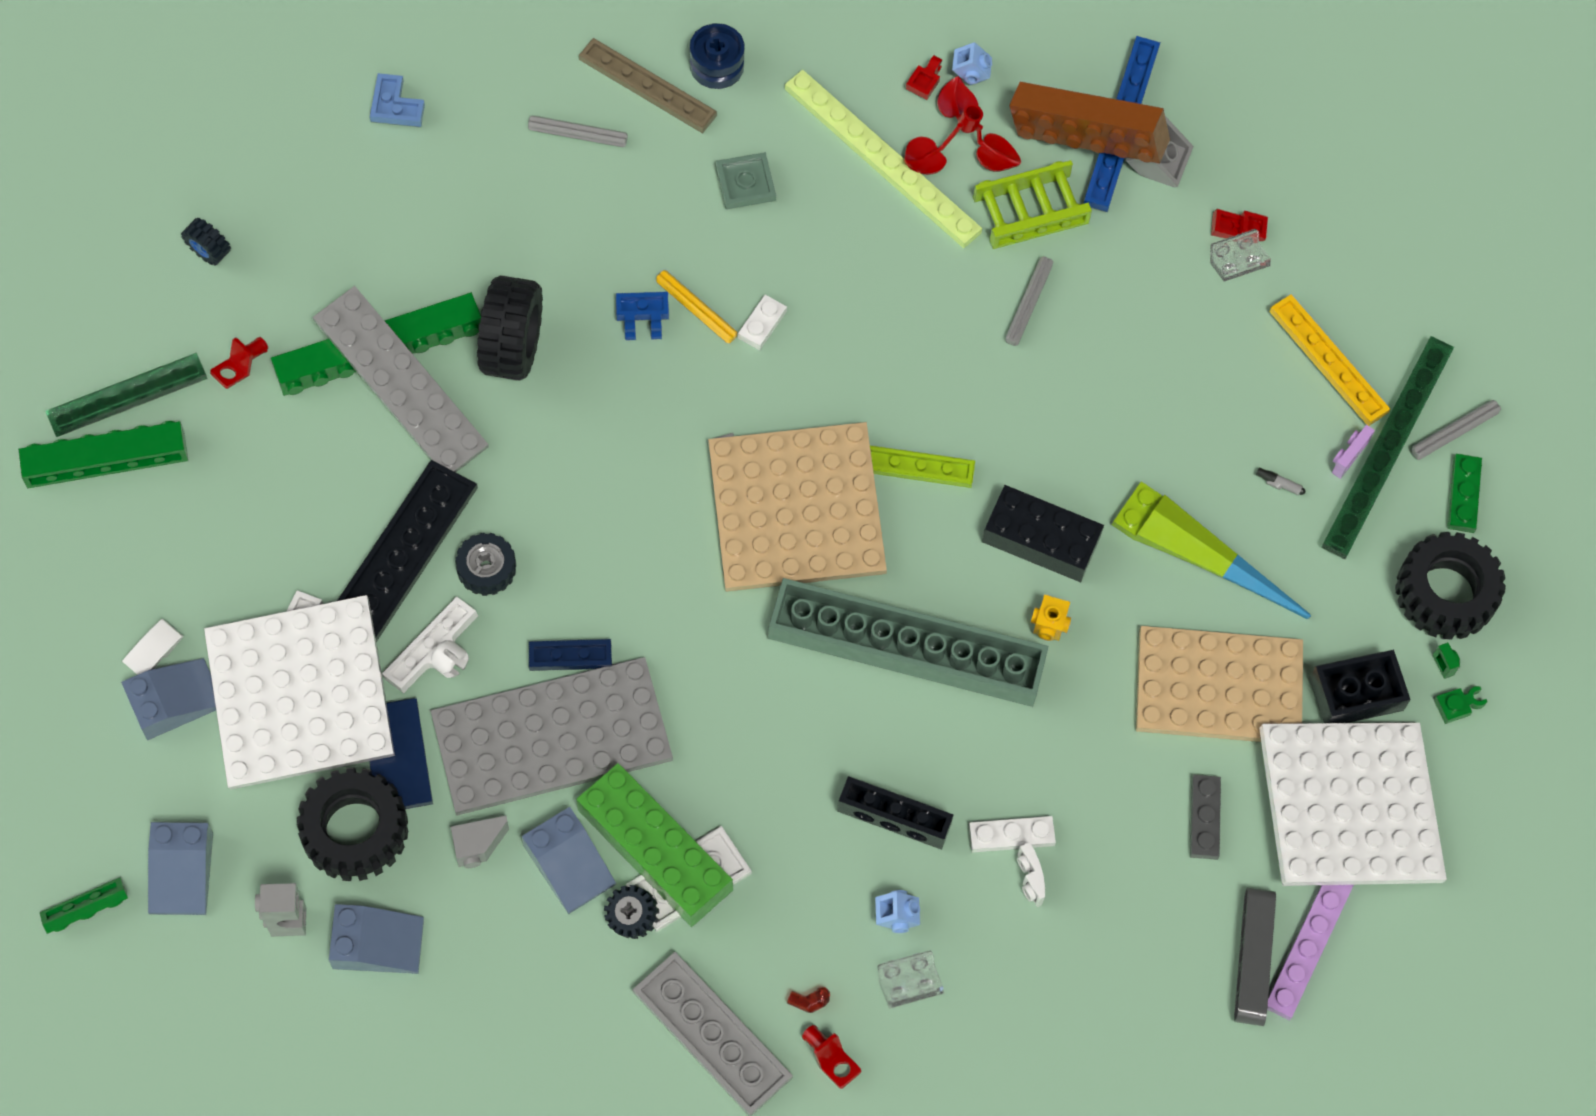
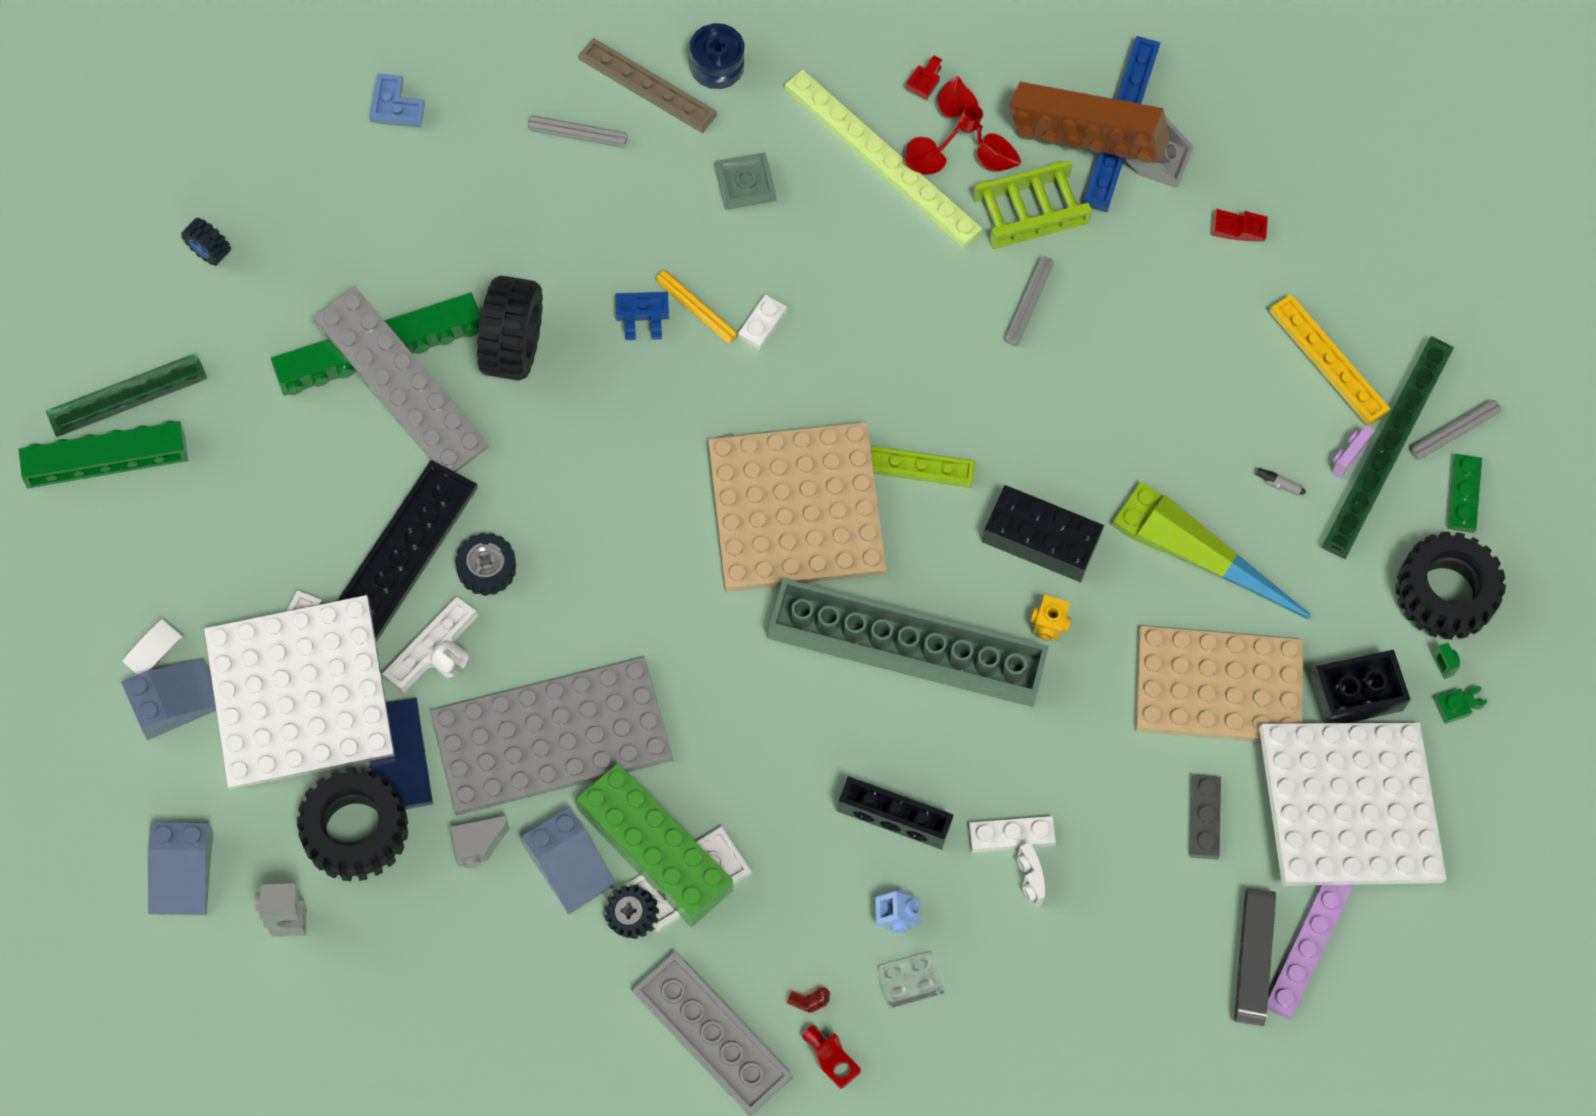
green plate [40,877,128,934] -> none
red bracket [210,337,268,389] -> none
sand blue slope [329,904,424,974] -> none
dark blue plate [529,639,612,671] -> none
light blue brick [952,42,992,85] -> none
clear bracket [1210,229,1271,282] -> none

